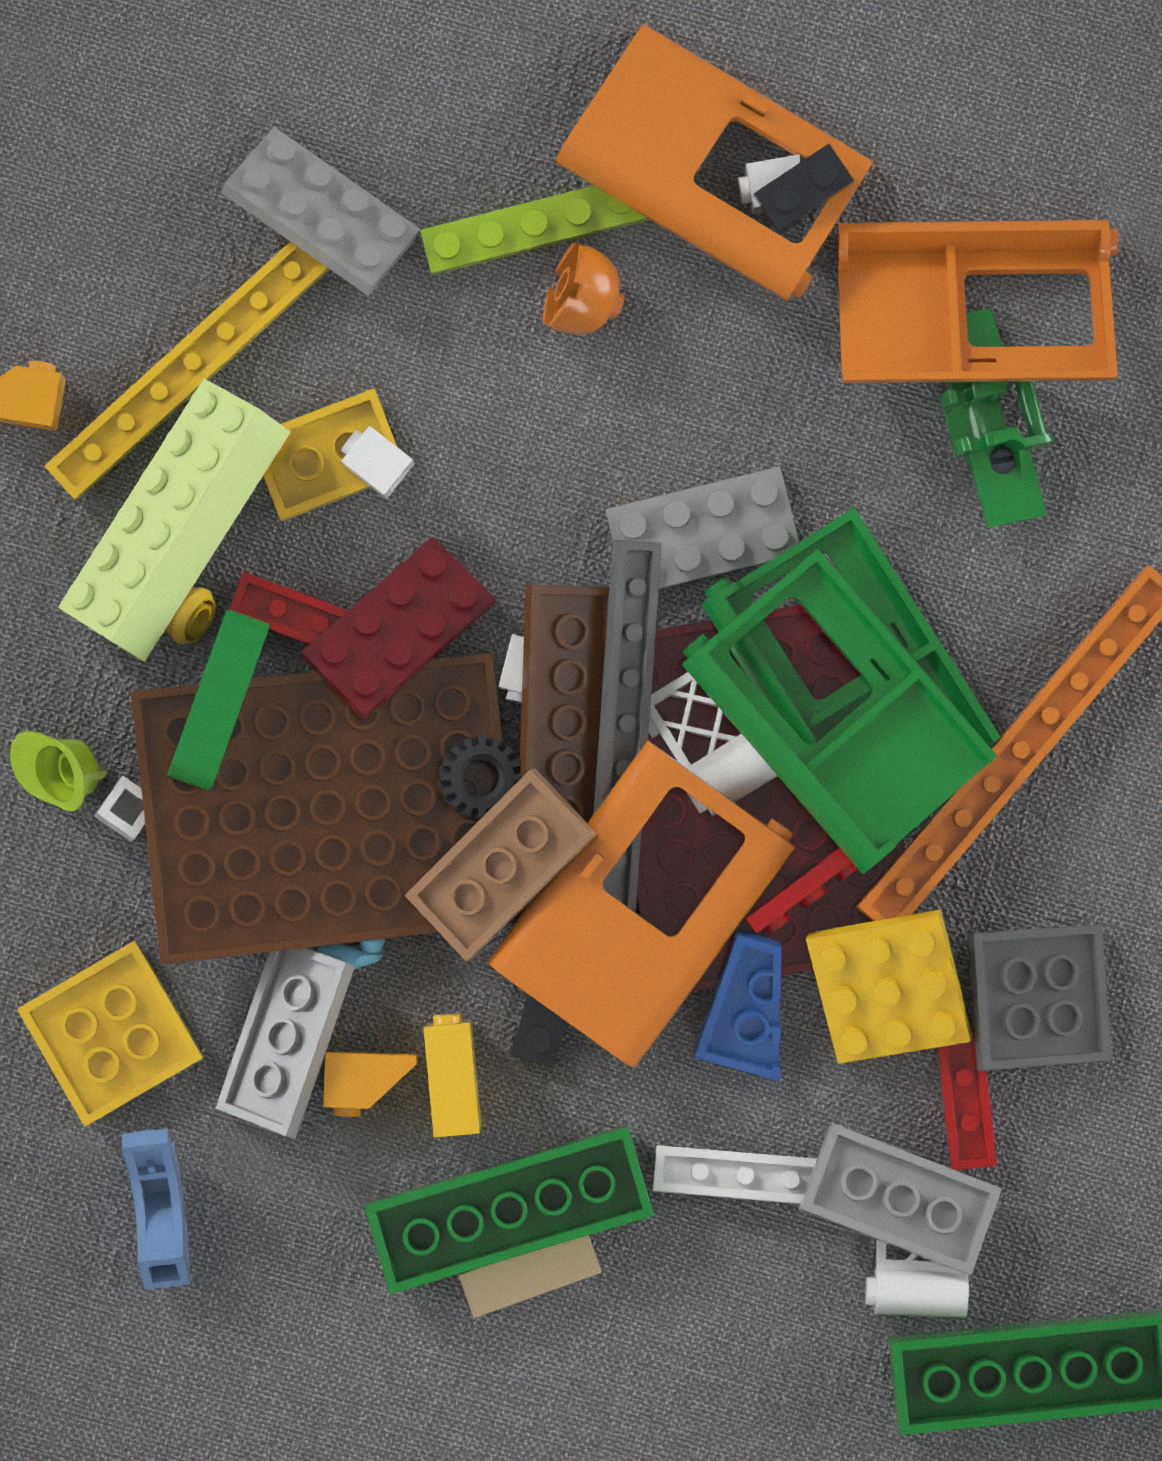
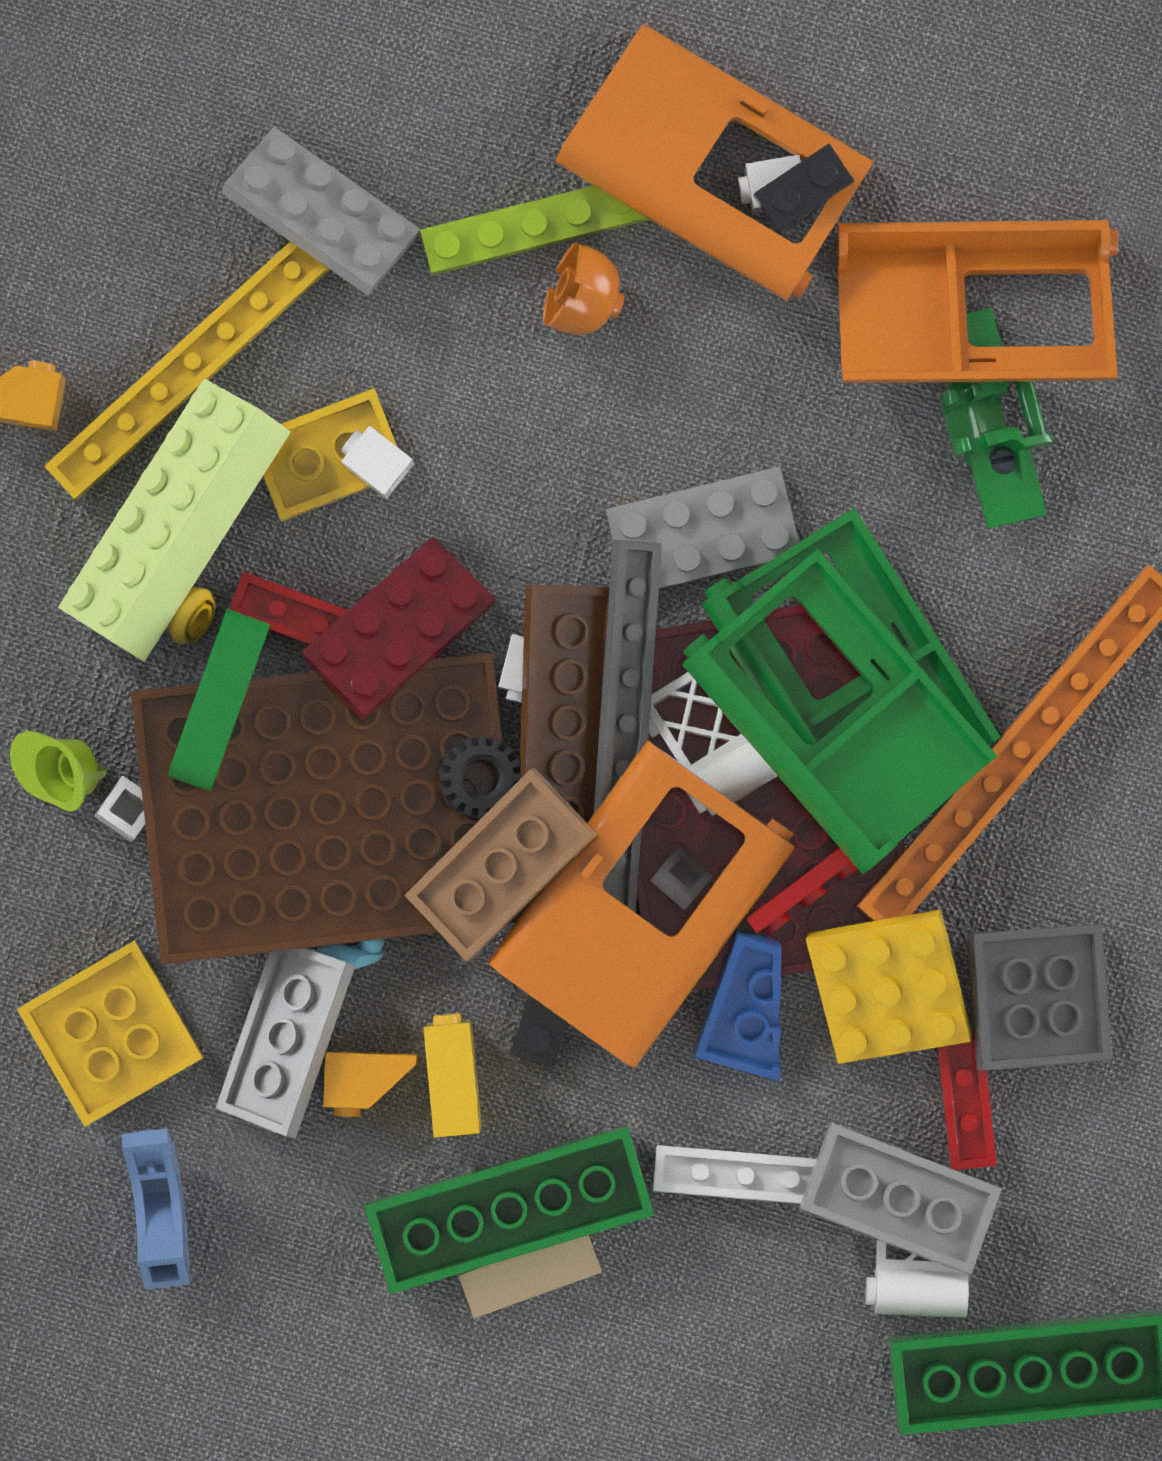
none -> dark grey plate [650,847,713,910]

